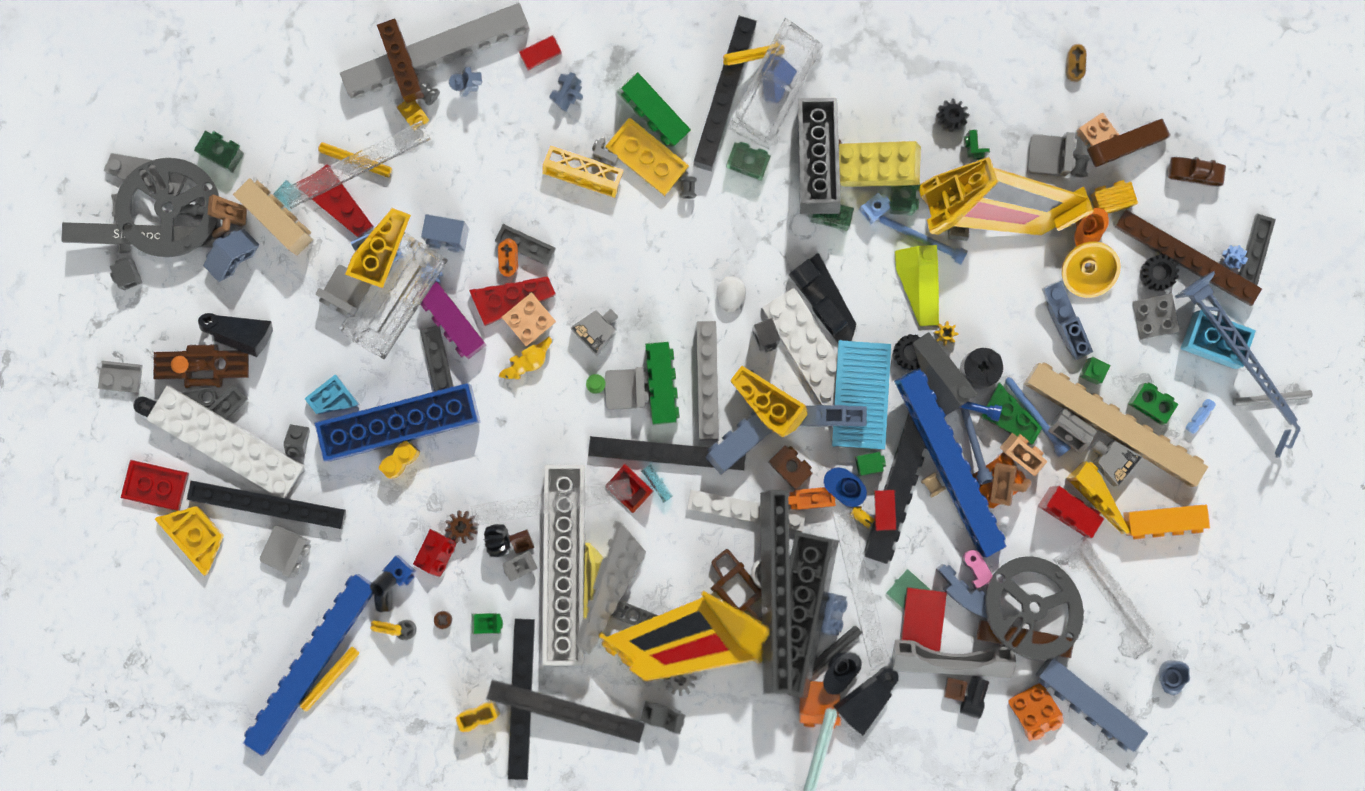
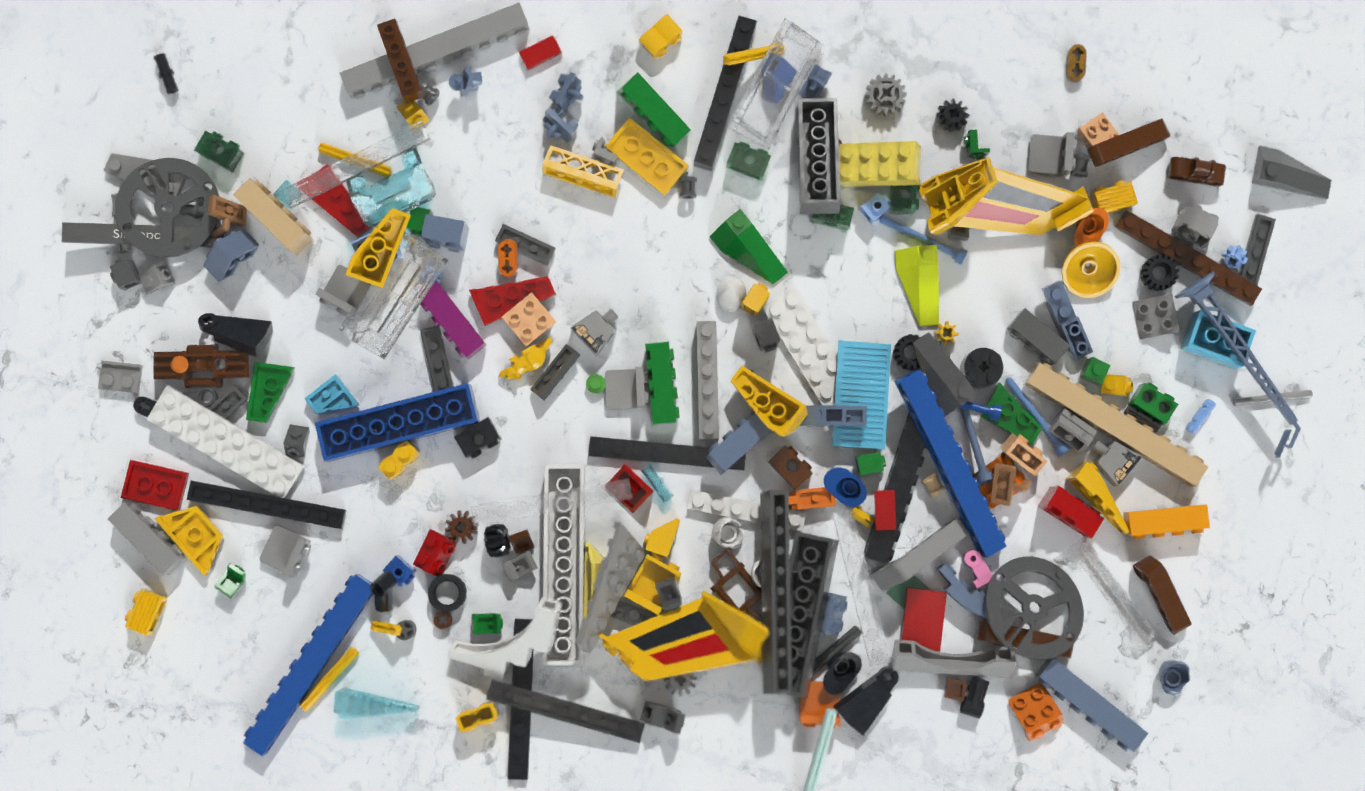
black panel [788,253,857,343] -> none
none -> light grey brick [108,502,185,575]
none -> yellow brick [124,589,167,636]
none -> light grey bracket [139,266,175,294]
none -> black pin [153,53,179,94]
none -> bracket [214,563,246,599]
none -> green wing [246,362,295,423]
none -> clear light blue wedge [334,687,420,719]
none -> clear light blue windscreen [346,147,436,227]
none -> green brick [406,205,433,237]
none -> black tyre [428,574,467,612]
none -> white arch [447,597,562,681]
none -> black brick [454,417,502,459]
none -> dark grey plate [530,344,580,401]
none -> sand blue hips [542,106,578,143]
none -> yellow panel [624,552,682,615]
none -> yellow brick [639,14,683,59]
none -> yellow slope [643,519,680,557]
none -> dark grey bracket [655,577,682,611]
none -> green wedge [709,209,788,285]
none -> white hair [712,517,744,549]
none -> yellow brick [741,283,770,317]
none -> sand blue hips [798,64,832,98]
none -> light grey gear [864,73,907,117]
none -> light grey beam [871,517,969,591]
none -> dark grey brick [1007,308,1071,365]
none -> yellow bracket [1101,374,1133,397]
none -> dark grey axle [1124,405,1161,432]
none -> reddish brown beam [1132,555,1192,635]
none -> light grey brick [1171,204,1219,248]
none -> dark grey wedge [1252,146,1332,199]

